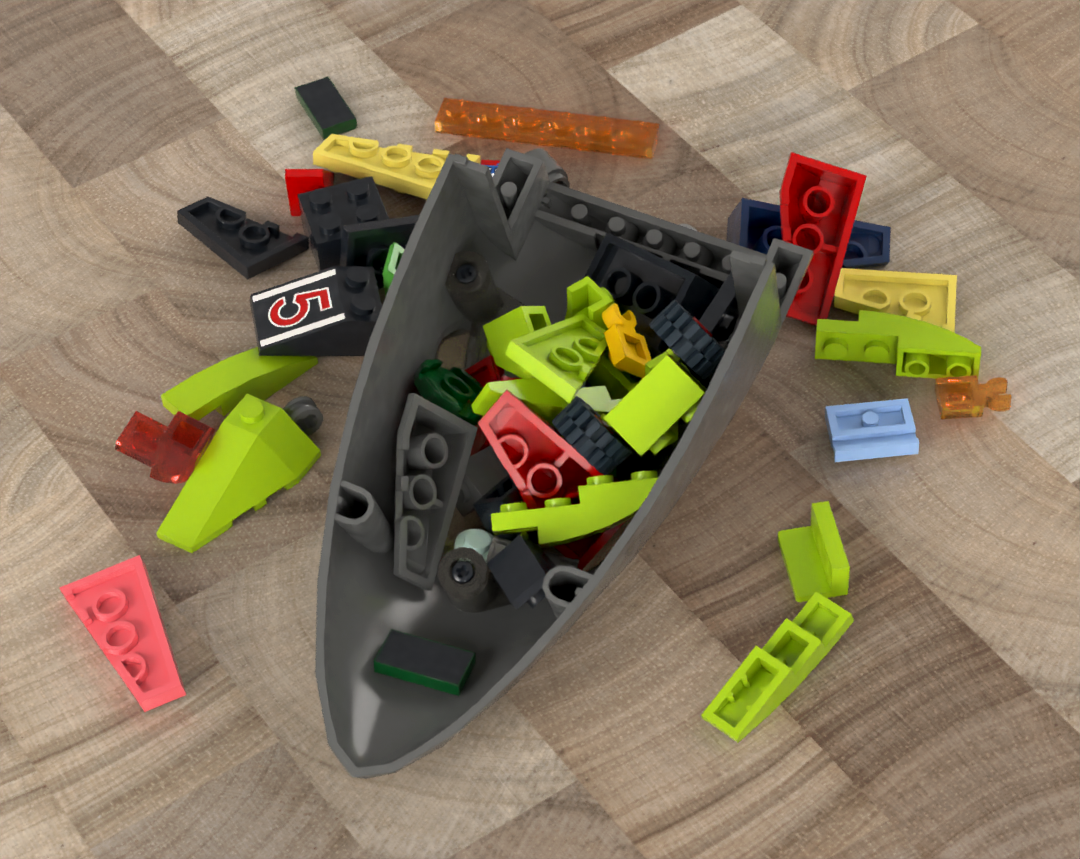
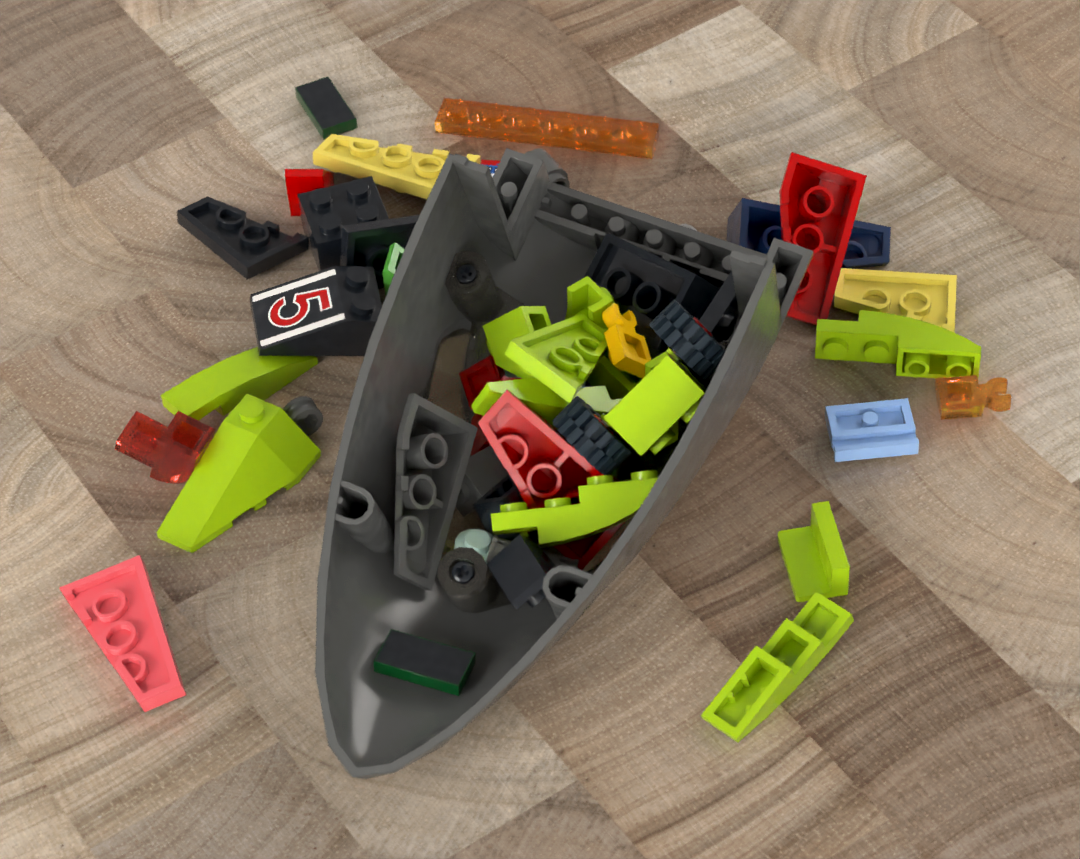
dark green tile [413,359,484,426] -> none

